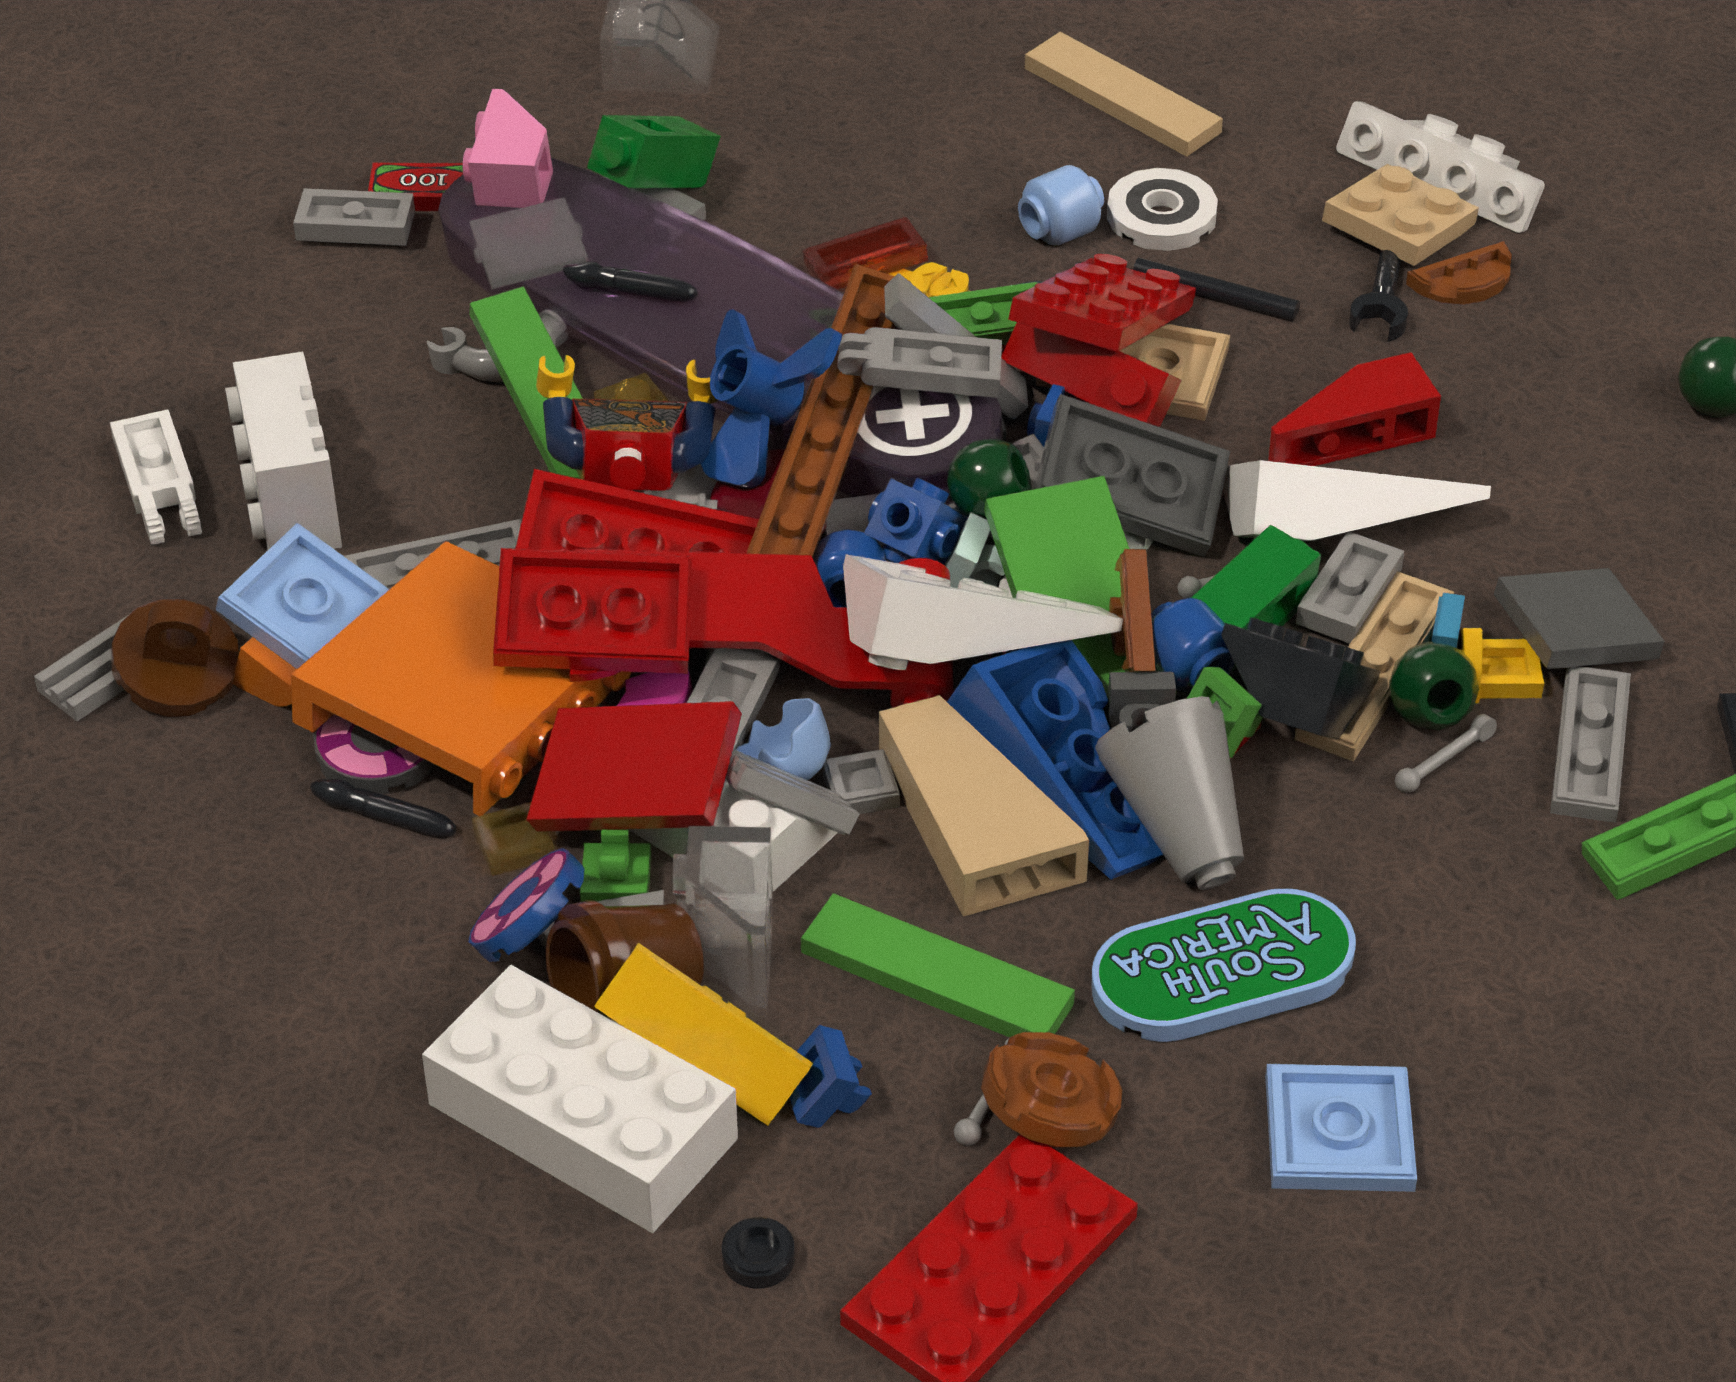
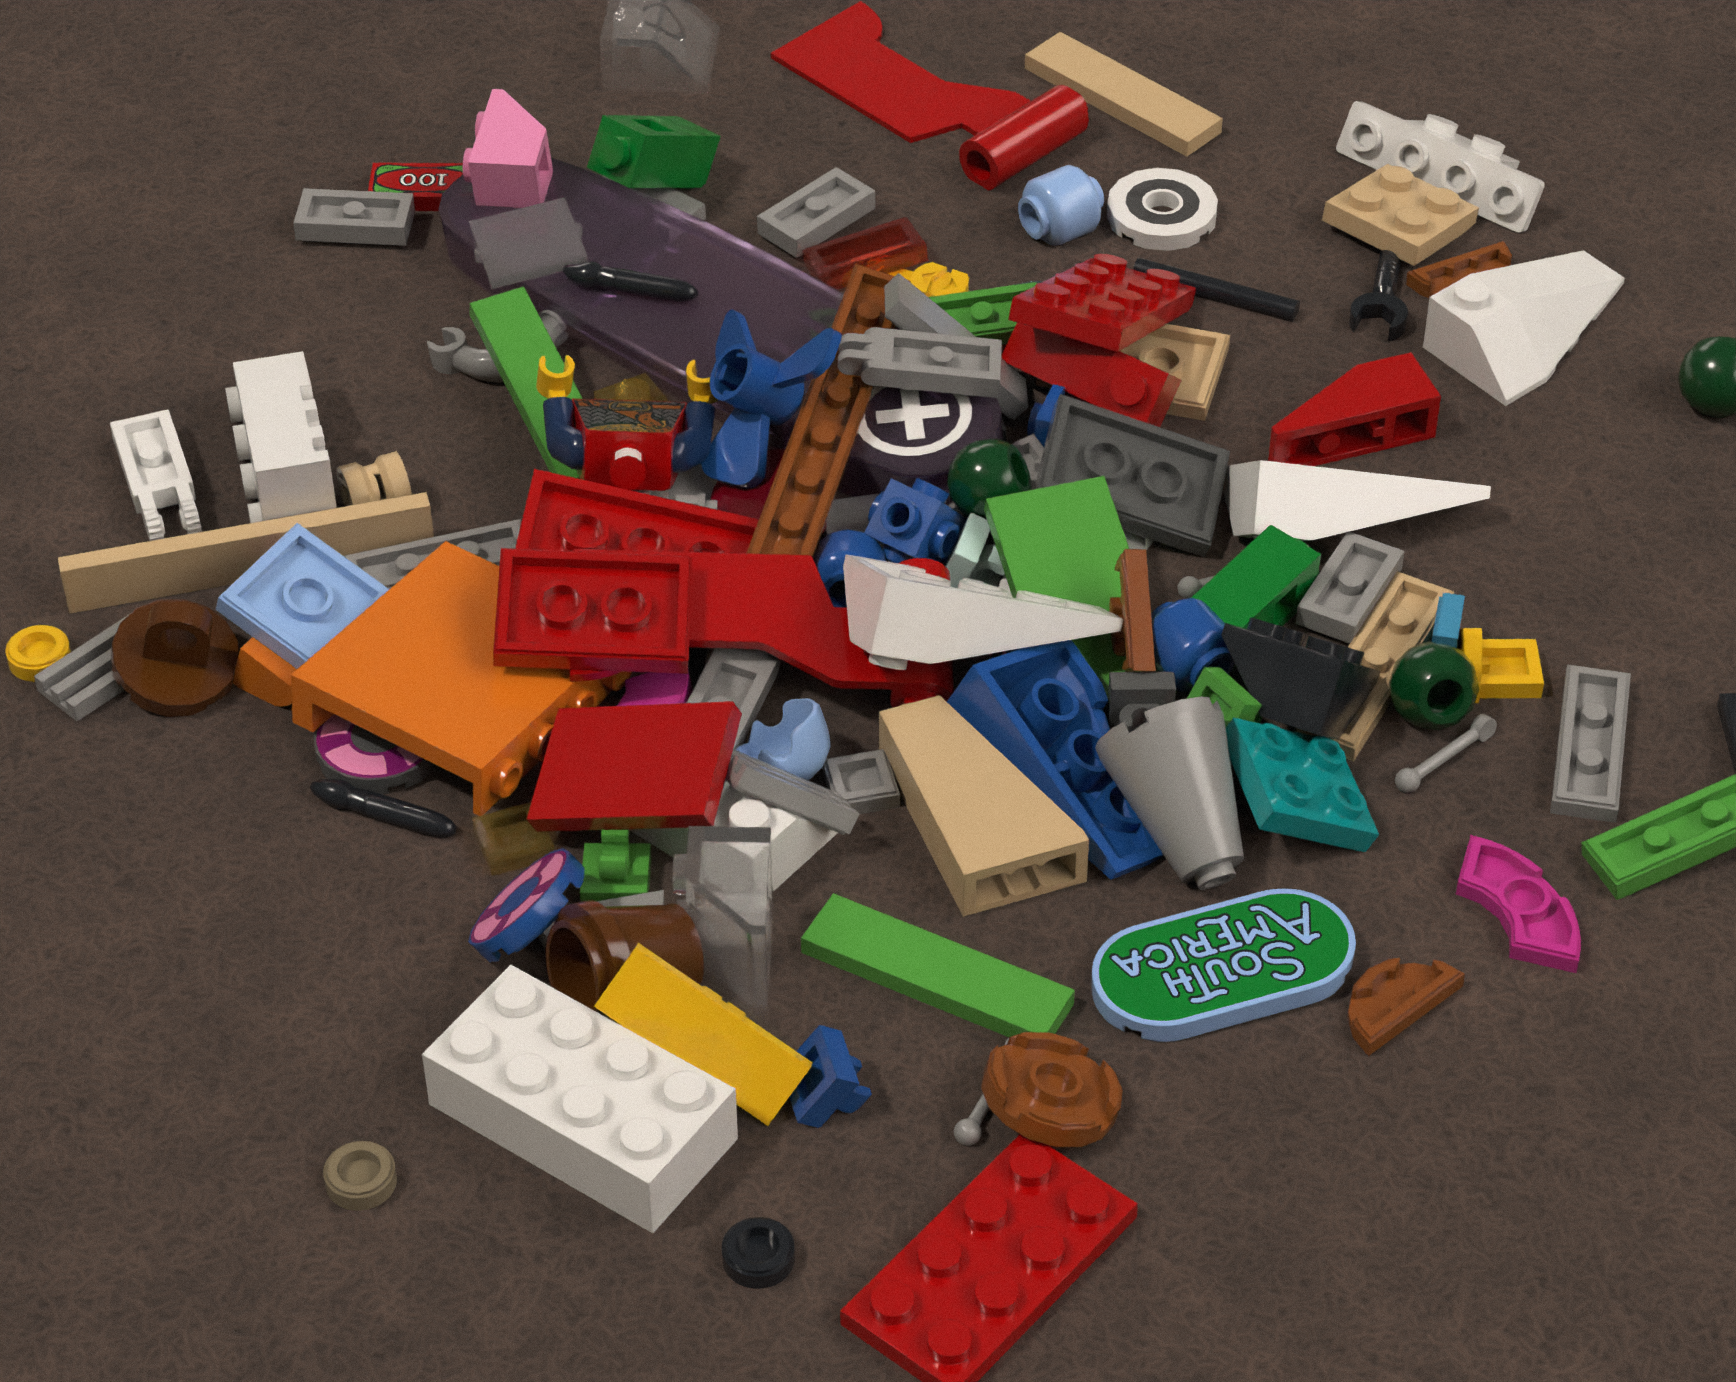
light blue tile [1265,1064,1417,1192] -> none
dark grey tile [1494,568,1665,669] -> none
none -> yellow tile [5,625,71,682]
none -> tan tile [58,492,434,614]
none -> dark tan tile [323,1141,397,1211]
none -> tan wheel [337,451,412,506]
none -> light grey plate [757,167,876,258]
none -> red door [771,1,1089,191]
none -> teal plate [1226,717,1379,852]
none -> dark orange tile [1347,958,1465,1056]
none -> white wedge [1423,250,1625,406]
none -> dark pink tile [1456,835,1581,973]

